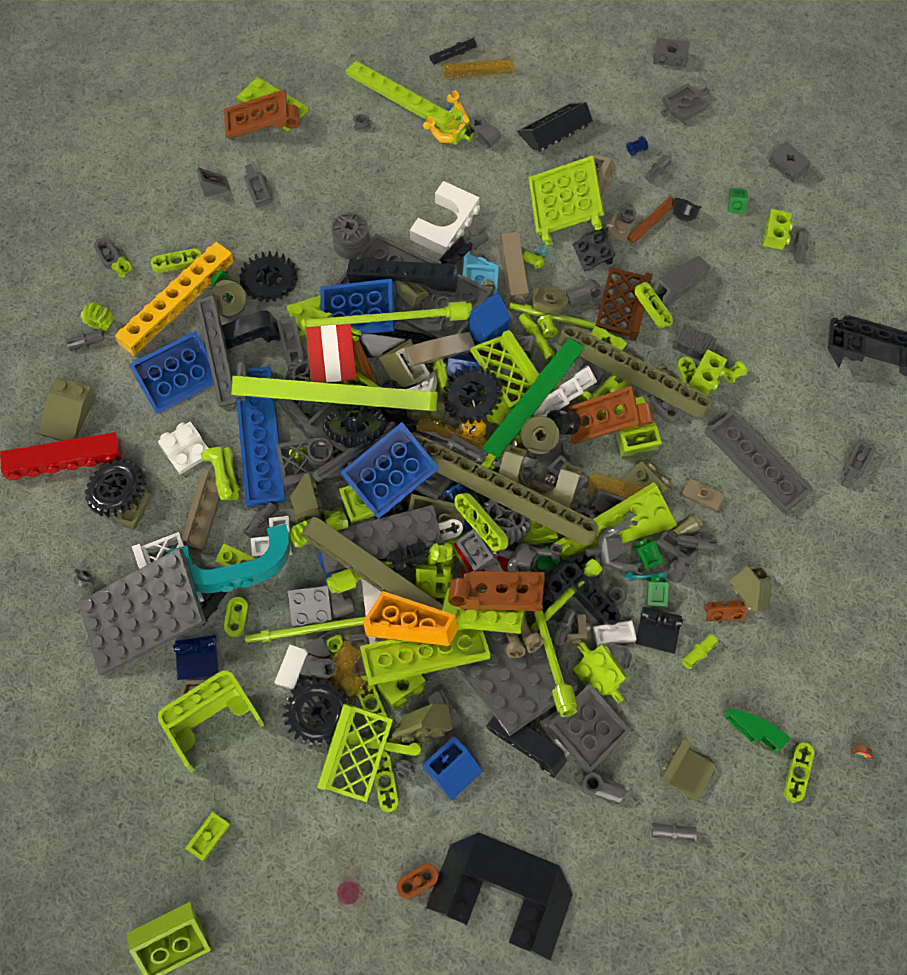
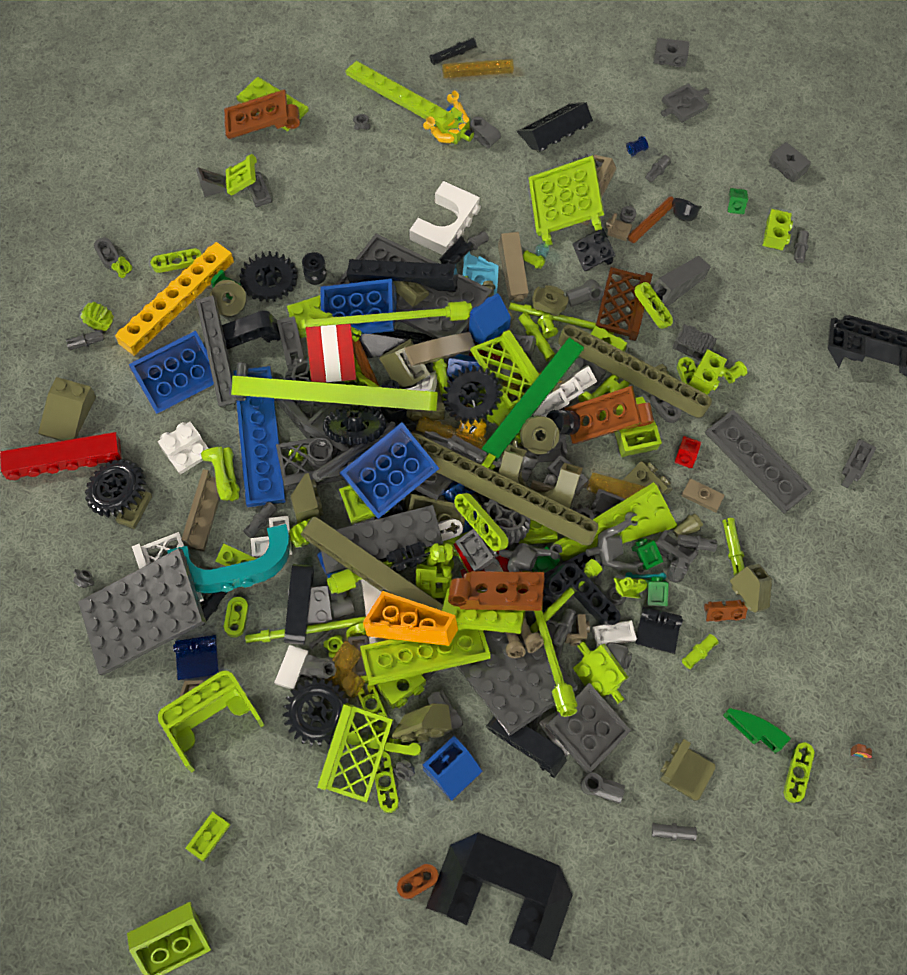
dark grey tile [303,637,331,658] -> none
lime plate [323,506,349,531] -> none
dark grey wheel [331,212,370,259] -> none
clear pink plate [337,882,359,905] -> none
none -> lime plate [226,154,257,195]
none -> black beam [284,564,314,645]
none -> black wheel [302,252,327,285]
none -> lime tile [346,623,366,640]
none -> lime hinge [614,577,647,598]
none -> red bracket [675,436,701,468]
none -> lime pin [722,518,745,576]

